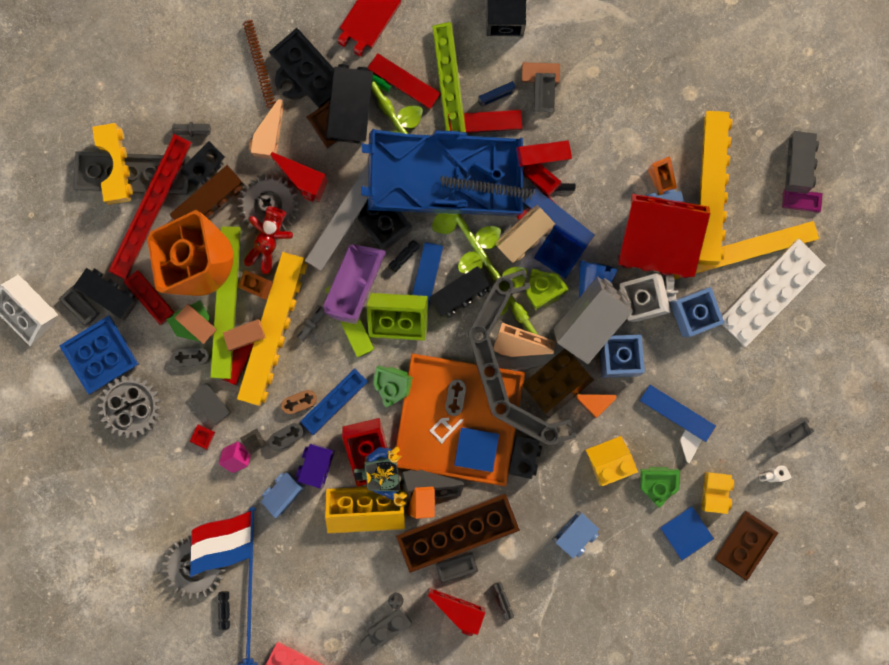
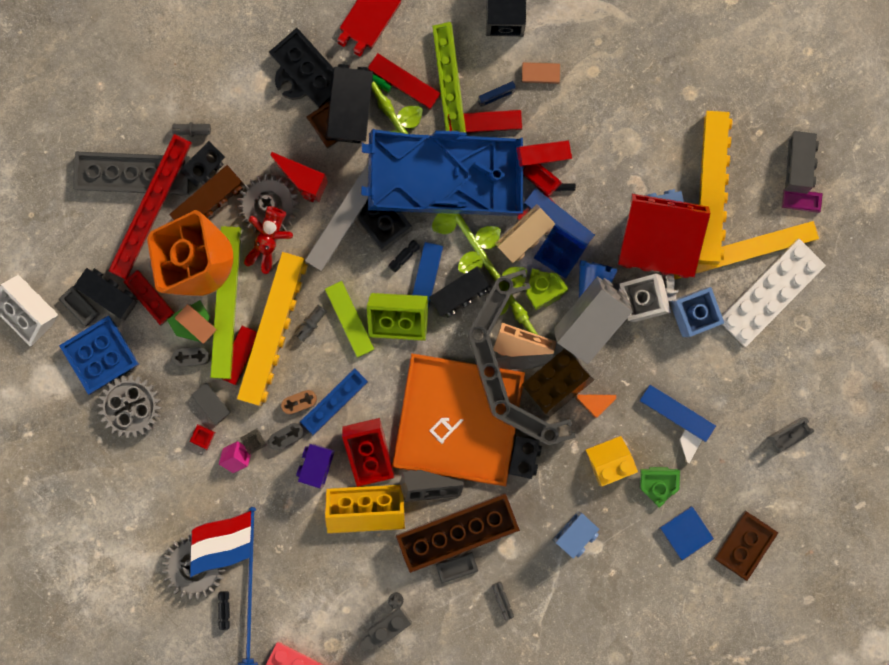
yellow arch [92,123,133,205] -> none
nougat tile [223,319,266,351] -> none
dark orange plate [237,270,273,300] -> none
dark orange piece [243,20,276,108] -> none
light nougat slope [249,99,284,159] -> none
medium blue slope [261,472,306,518] -> none
medium lavender container [323,244,386,324] -> none
torso [354,447,407,507] -> none
bright green plate [373,365,413,408] -> none
orange slope [406,487,435,519] -> none
red slope [428,588,486,636] -> none
dark grey piece [440,175,535,200] -> none
dark grey beam [446,380,466,416] -> none
blue tile [454,427,499,472] -> none
dark grey hinge [533,73,556,112] -> none
medium blue brick [599,335,645,378] -> none
orange slope [647,157,677,195] -> none
yellow brick [701,472,734,514] -> none
white piece [759,466,791,482] -> none

